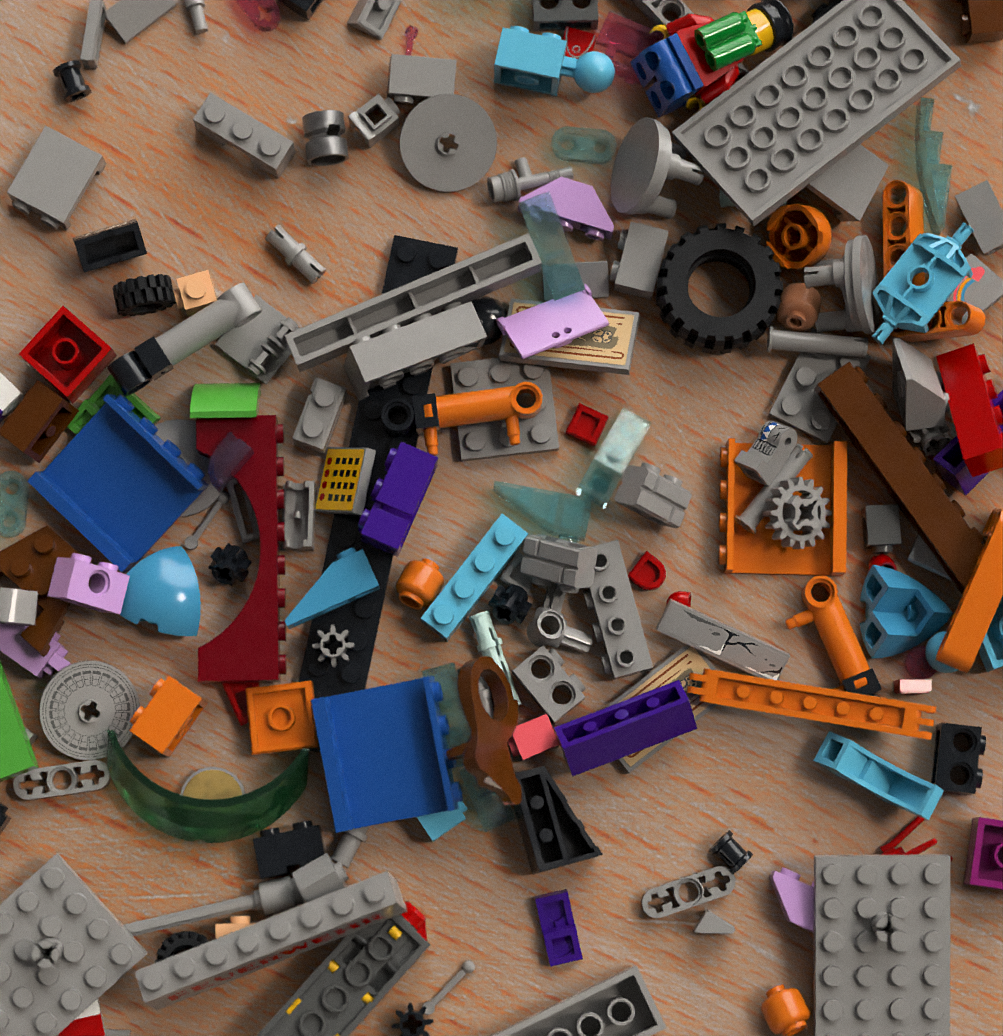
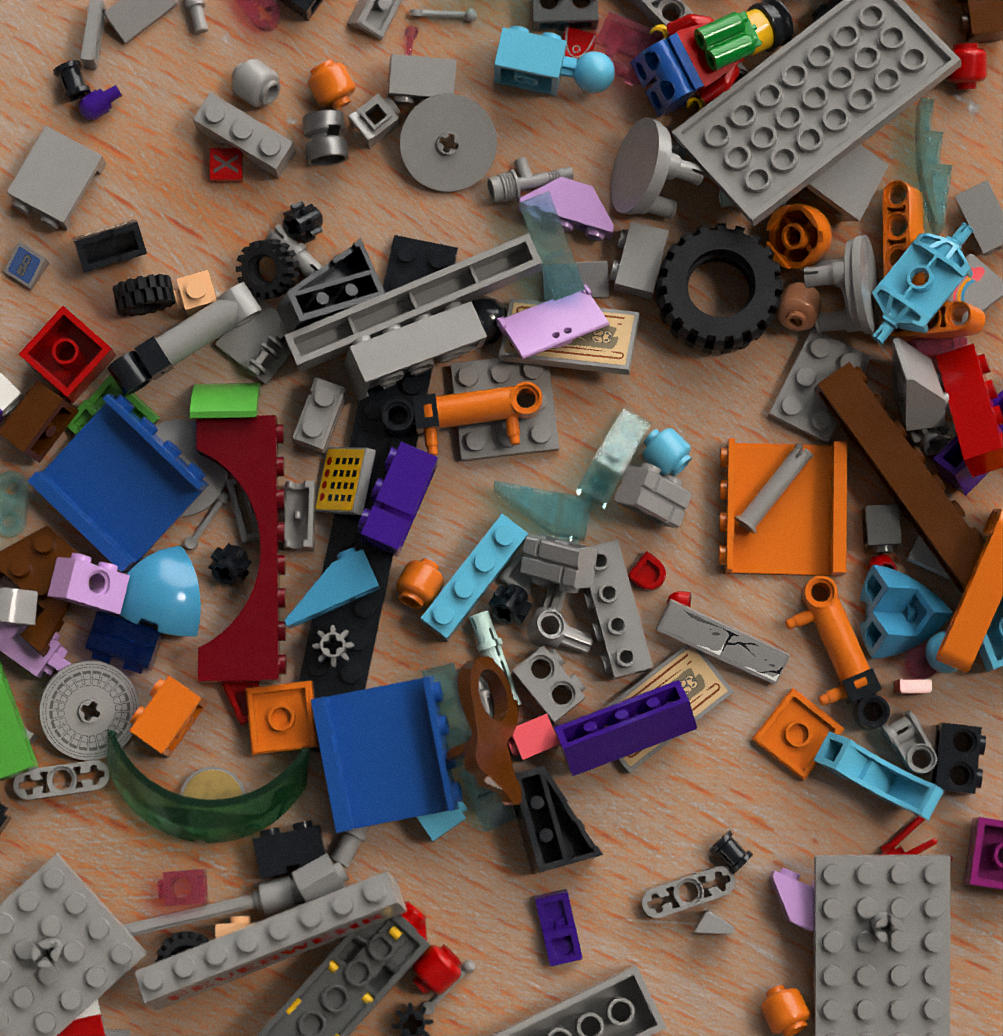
clear purple brick [208,432,254,493] -> none
clear light blue plate [551,126,616,164] -> none
red tile [565,403,609,447] -> none
orange hinge [687,668,937,740] -> none
light grey leg [734,421,797,487] -> none
light grey gear [763,477,832,549] -> none
light grey pin [767,326,868,358] -> none
none -> slope [4,241,49,289]
none -> dark purple cylinder [78,85,122,120]
none -> clear blue brick [85,611,164,674]
none -> clear pink brick [158,869,209,906]
none -> red tile [210,148,243,182]
none -> light grey head [232,59,281,107]
none -> black tyre [236,239,300,300]
none -> black wedge [276,238,385,334]
none -> black gear [283,201,323,244]
none -> orange head [308,59,356,110]
none -> light grey hinge [410,9,477,22]
none -> red head [412,944,462,995]
none -> medium azure head [643,428,692,477]
none -> orange tile [751,687,845,781]
none -> light grey piece [881,710,937,776]
none -> clear pink beam [907,337,969,359]
none -> red head [946,43,987,90]

